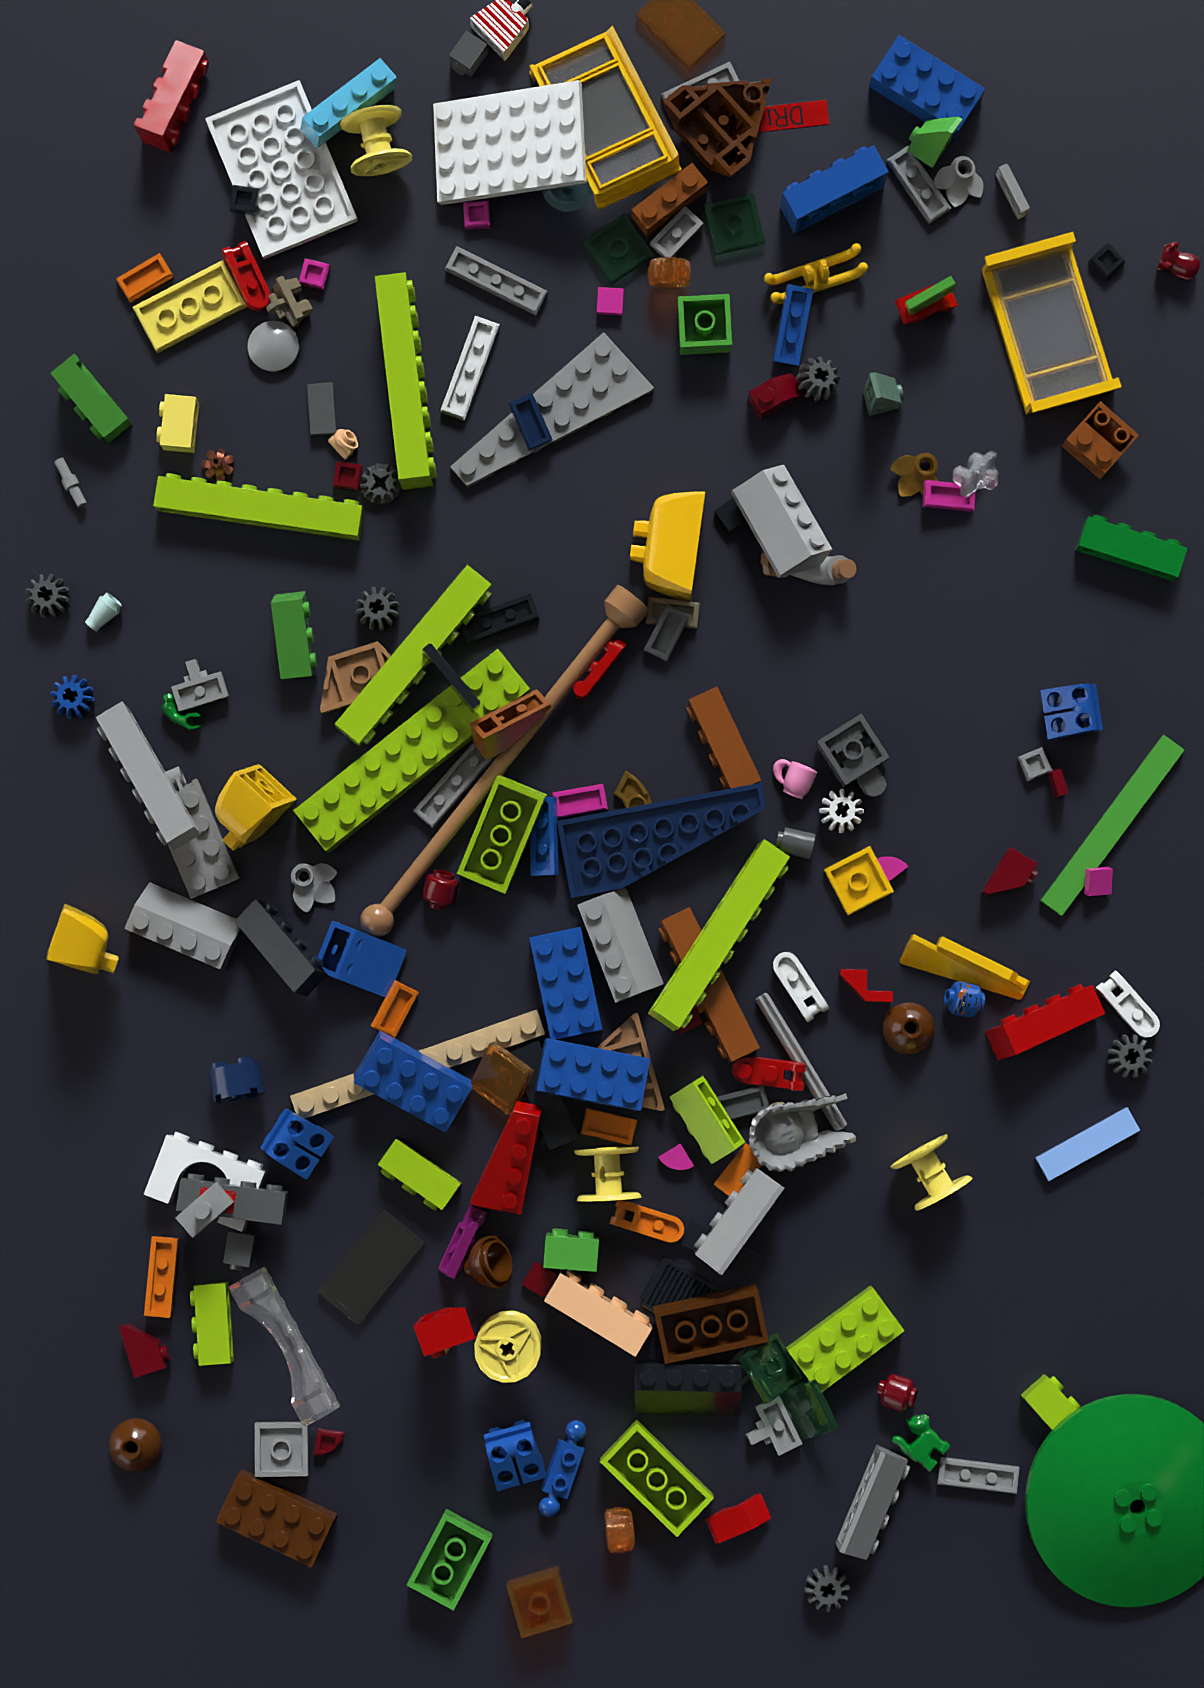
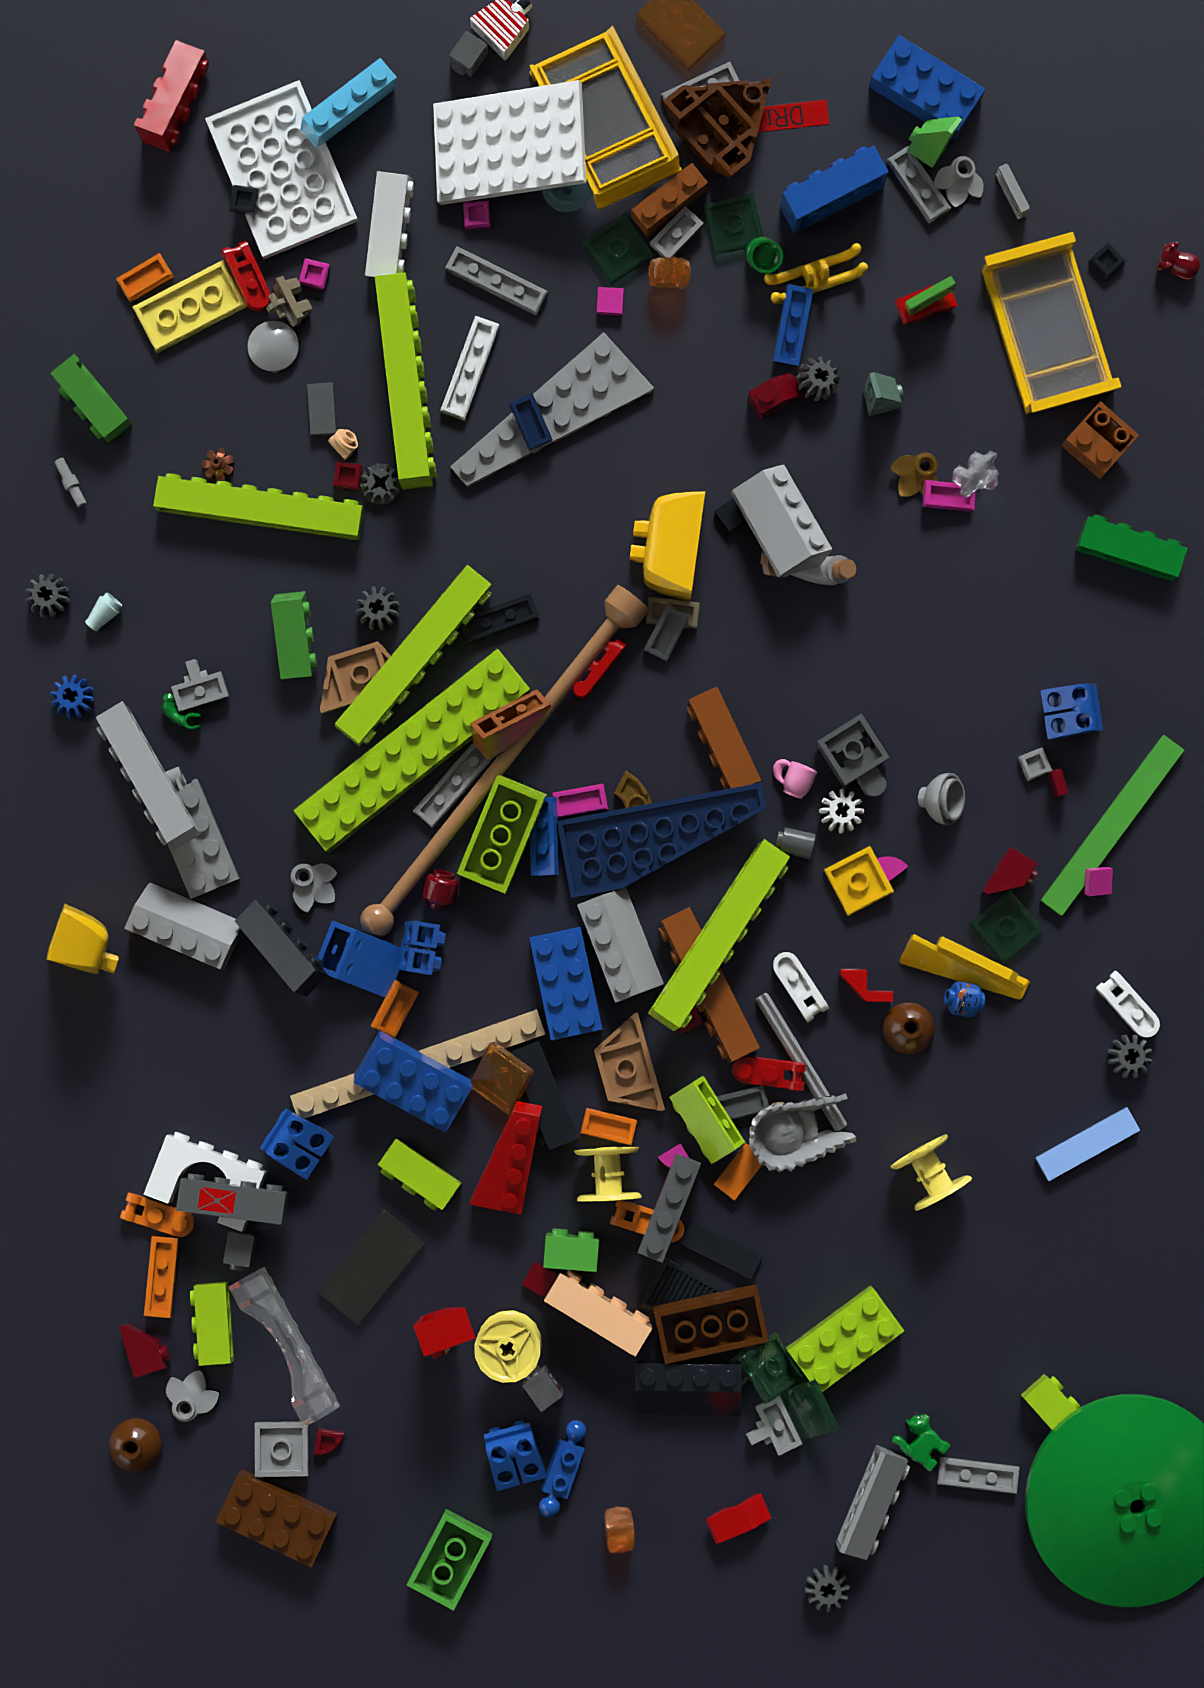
light yellow brick [157,394,200,453] -> none
light grey tile [175,1182,234,1238] -> none
dark blue brick [208,1056,265,1104] -> none
yellow hips [215,764,297,851] -> none
light yellow piece [340,105,412,176] -> none
black tile [422,643,480,713] -> none
magenta hinge [438,1205,486,1279] -> none
reddish brown piece [464,1236,513,1289] -> none
clear orange brick [506,1566,573,1638] -> none
blue brick [534,1038,650,1112] -> none
lime brick [600,1420,714,1537] -> none
bright green brick [677,294,732,355] -> none
light grey slope [694,1168,784,1275] -> none
dark red head [877,1374,918,1412] -> none
red wedge [985,984,1105,1060] -> none
none -> orange plate [120,1192,195,1237]
none -> light grey plate [166,1370,219,1422]
none -> white wedge [365,171,414,277]
none -> blue hips [397,921,446,975]
none -> flat silver brick [523,1365,564,1412]
none -> dark grey brick [637,1153,701,1263]
none -> green wheel [745,237,783,274]
none -> light grey piece [918,773,965,825]
none -> clear green tile [969,890,1043,964]

